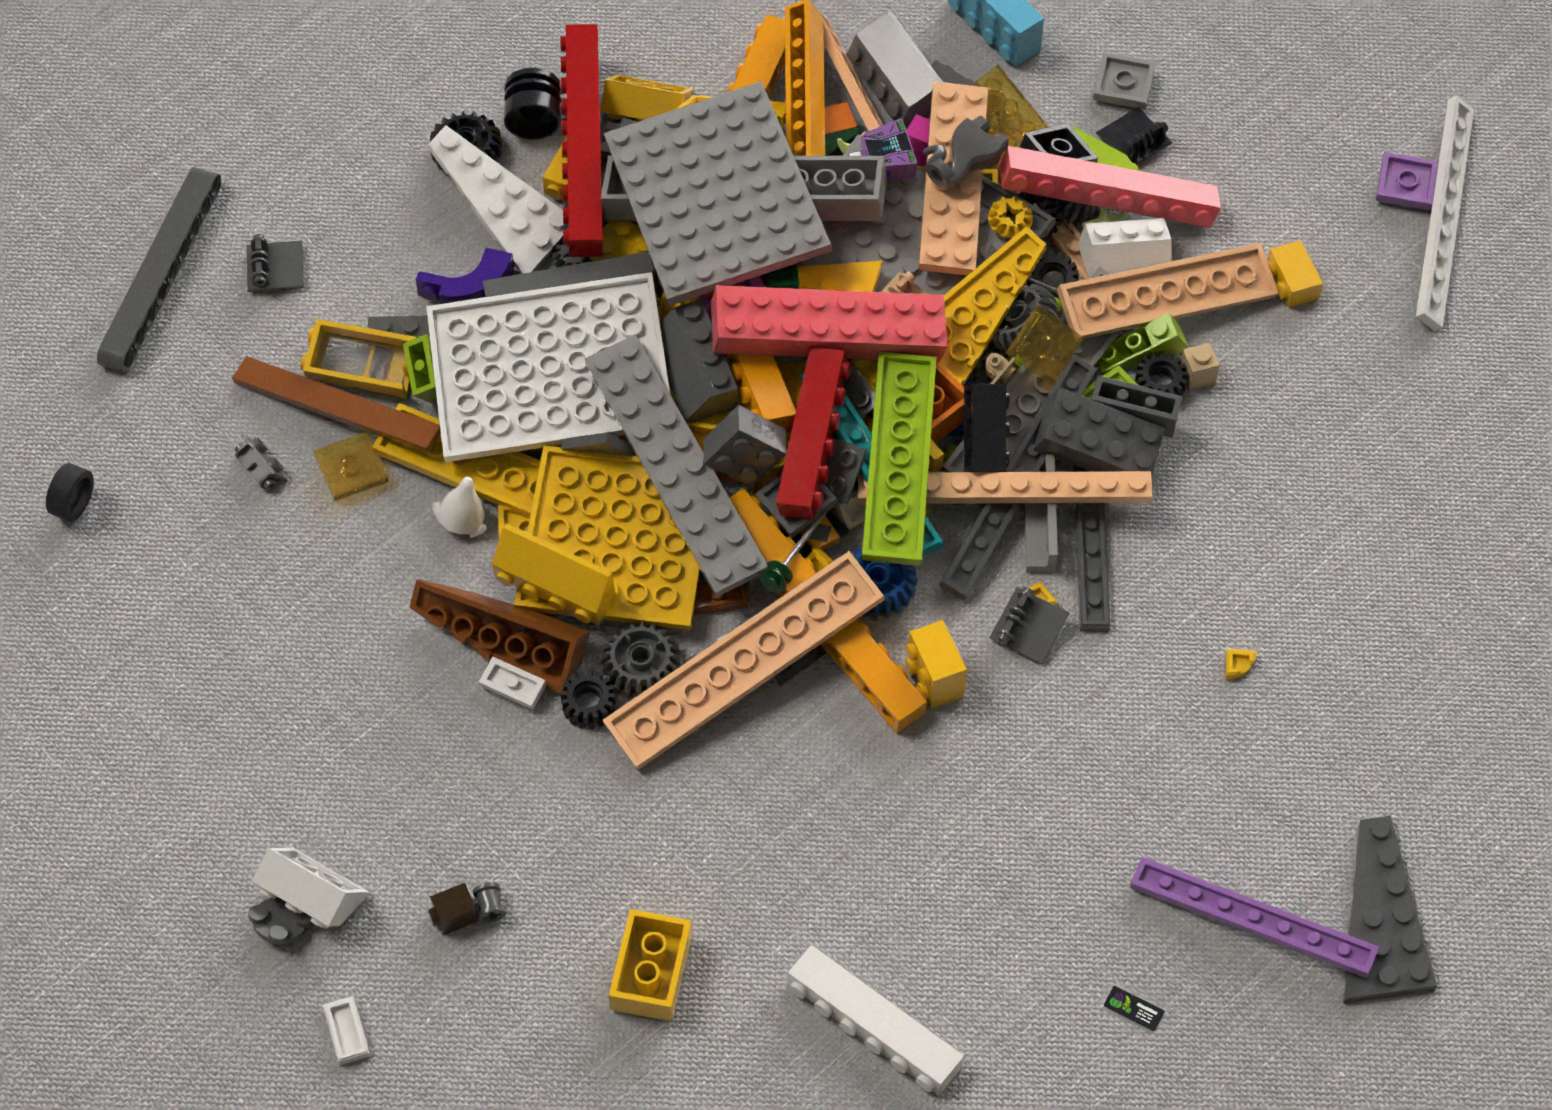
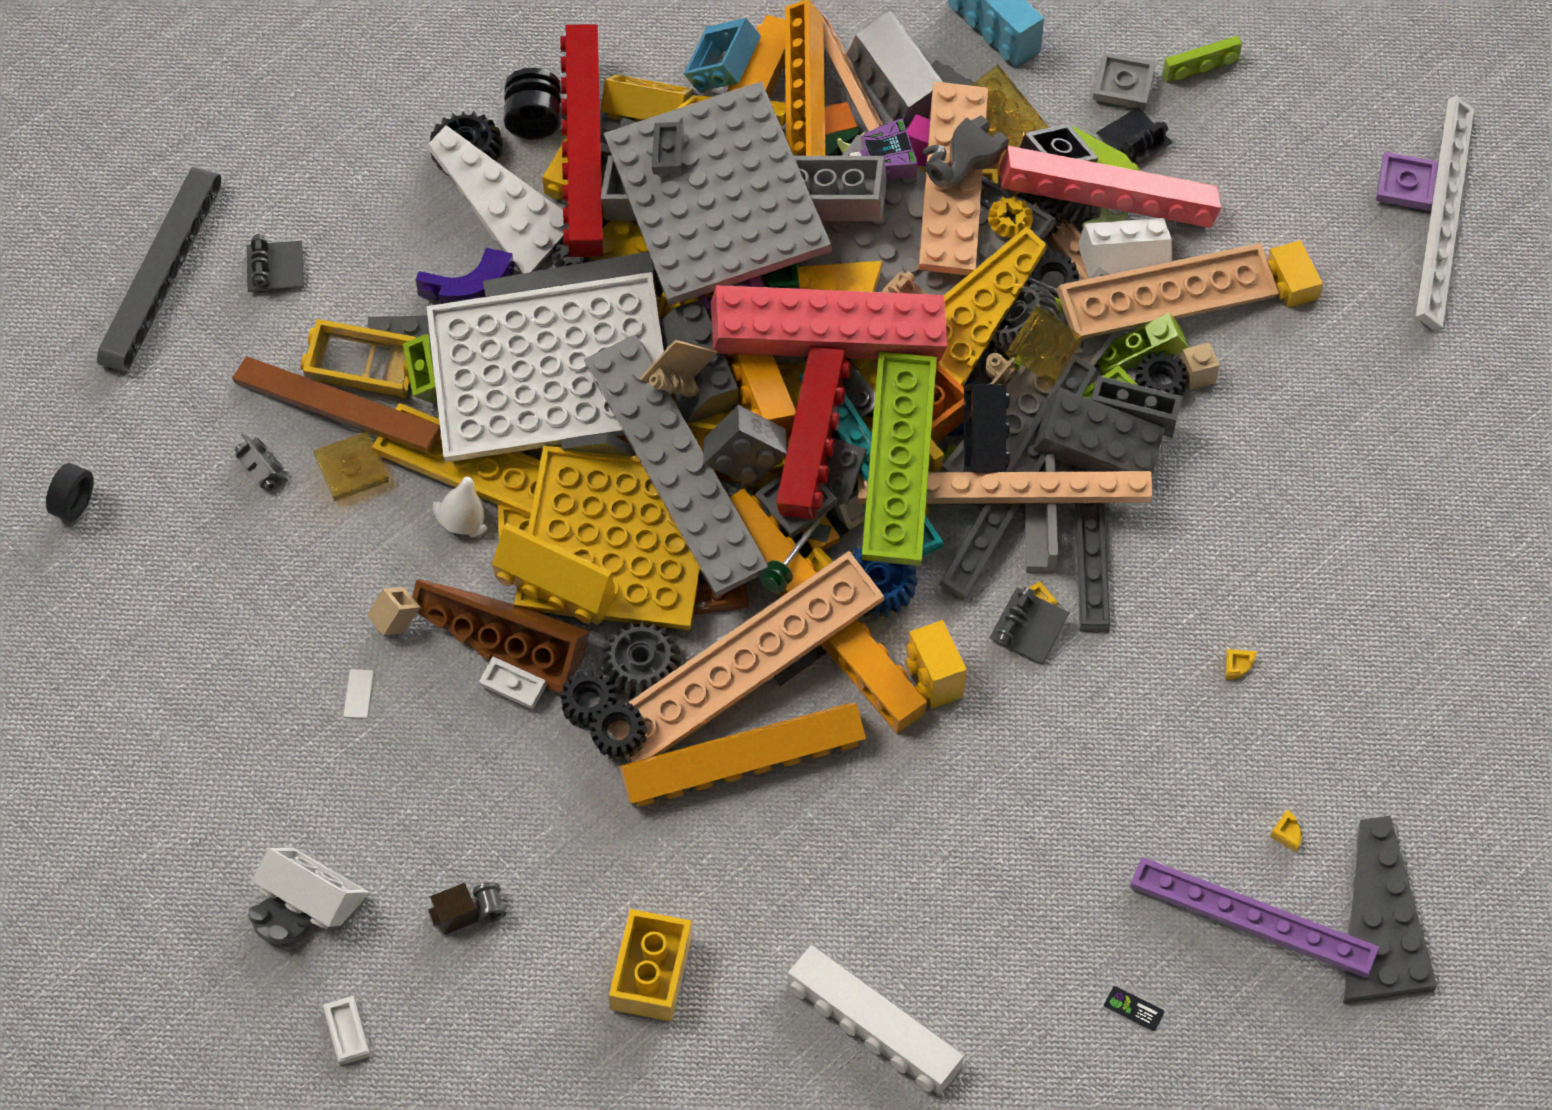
none -> white sticker [343,669,374,718]
none -> tan brick [367,587,420,636]
none -> black tyre [590,700,647,760]
none -> light orange brick [619,702,866,807]
none -> tan hinge [640,340,717,398]
none -> dark grey plate [652,122,684,174]
none -> dark azure window [684,18,761,92]
none -> lime plate [1162,35,1242,83]
none -> yellow tile [1270,810,1302,852]

